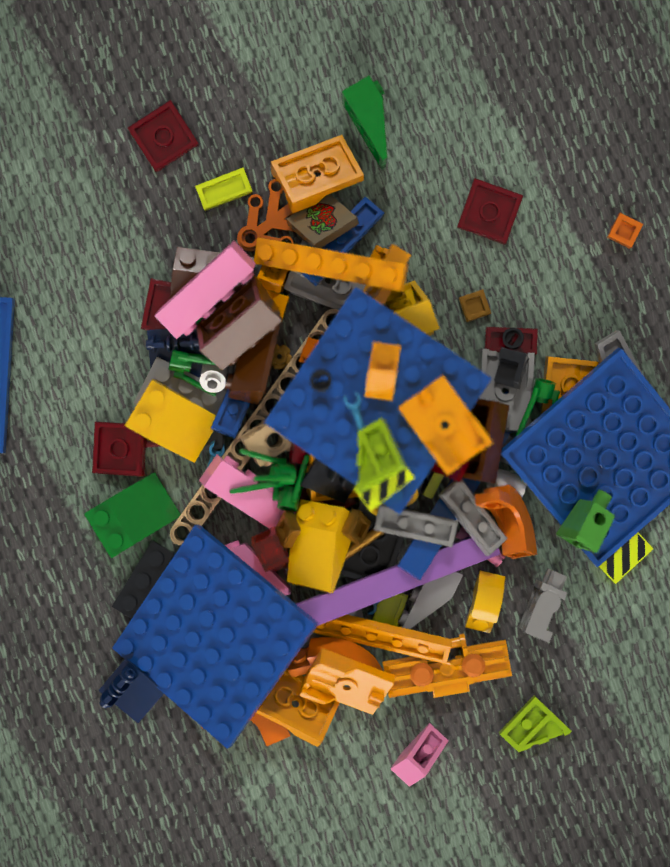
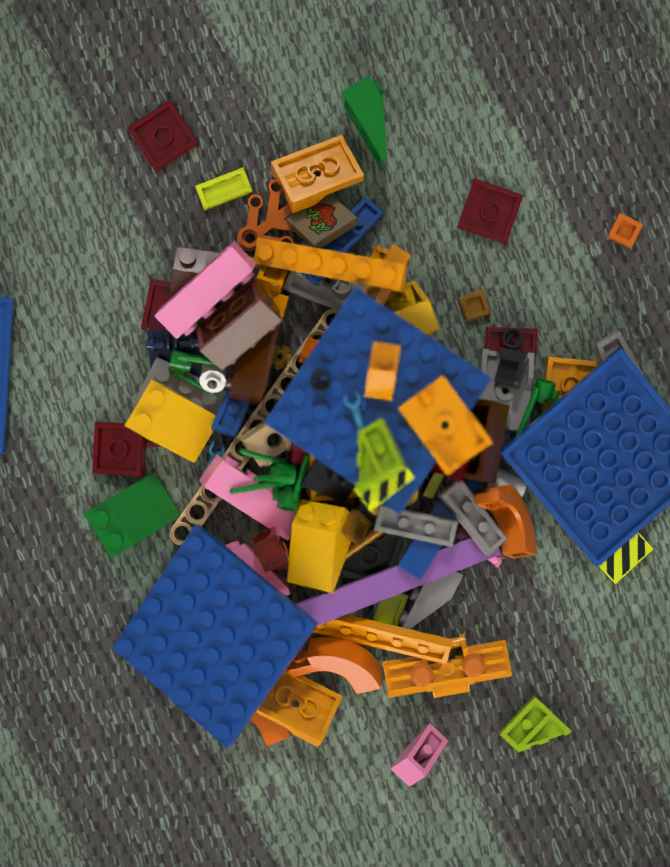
dark blue hinge [98,658,164,723] -> none
black plate [112,540,175,619] -> none
pearl gold tile [275,510,301,548] -> none
light orange piece [300,648,395,715] -> none
yellow brick [465,570,505,633] -> none
light grey hips [518,568,567,643] -> none
bright green torso [556,489,615,553] -> none

